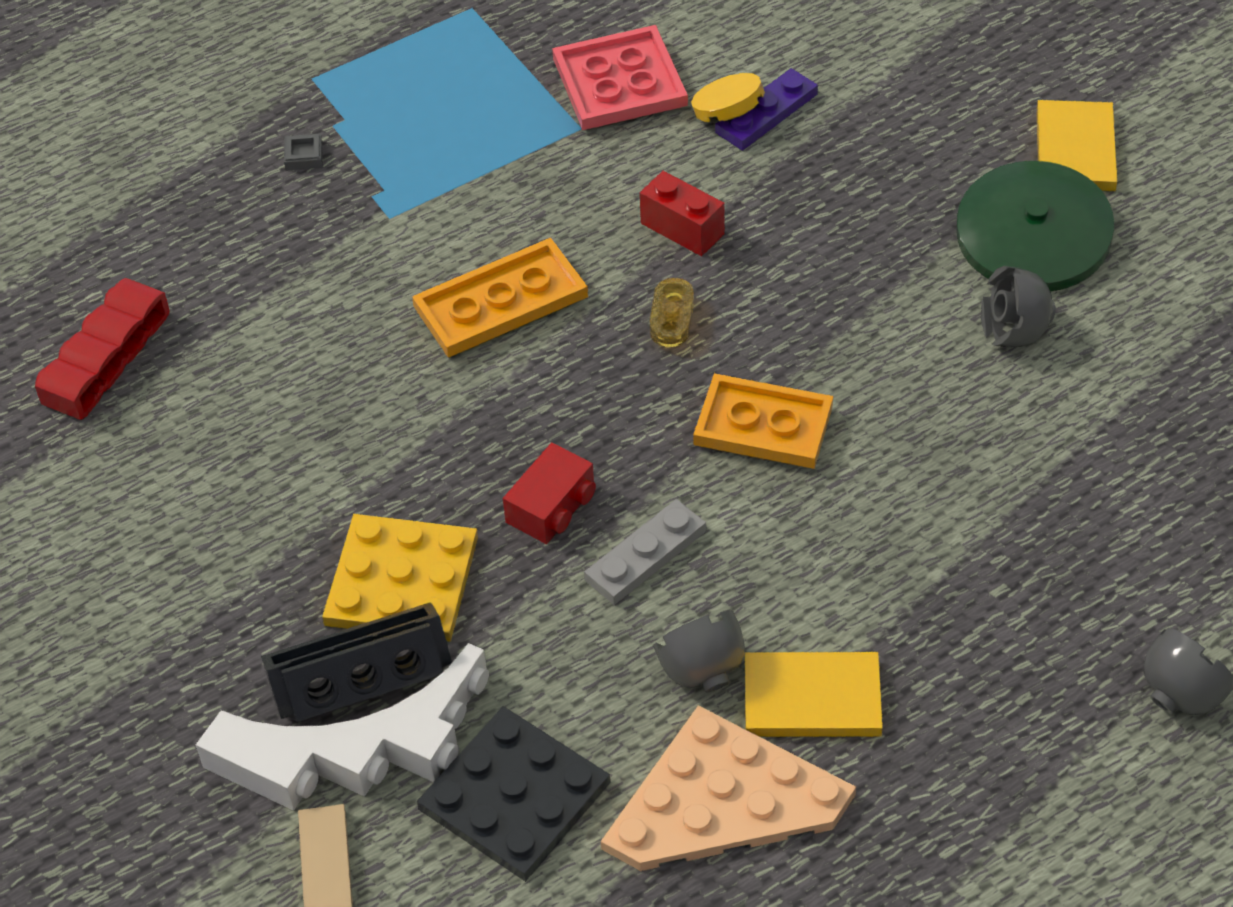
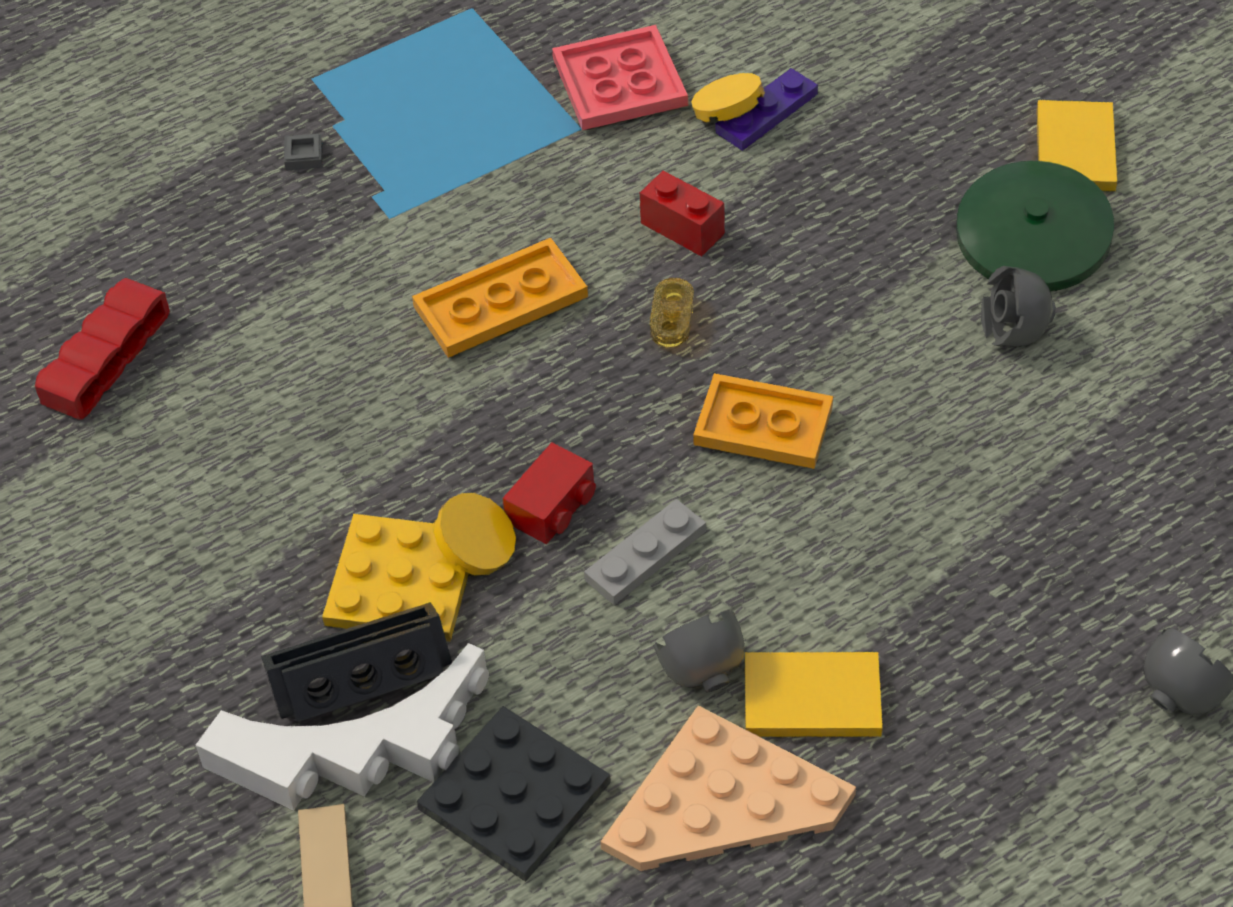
none -> yellow tile [433,493,516,575]

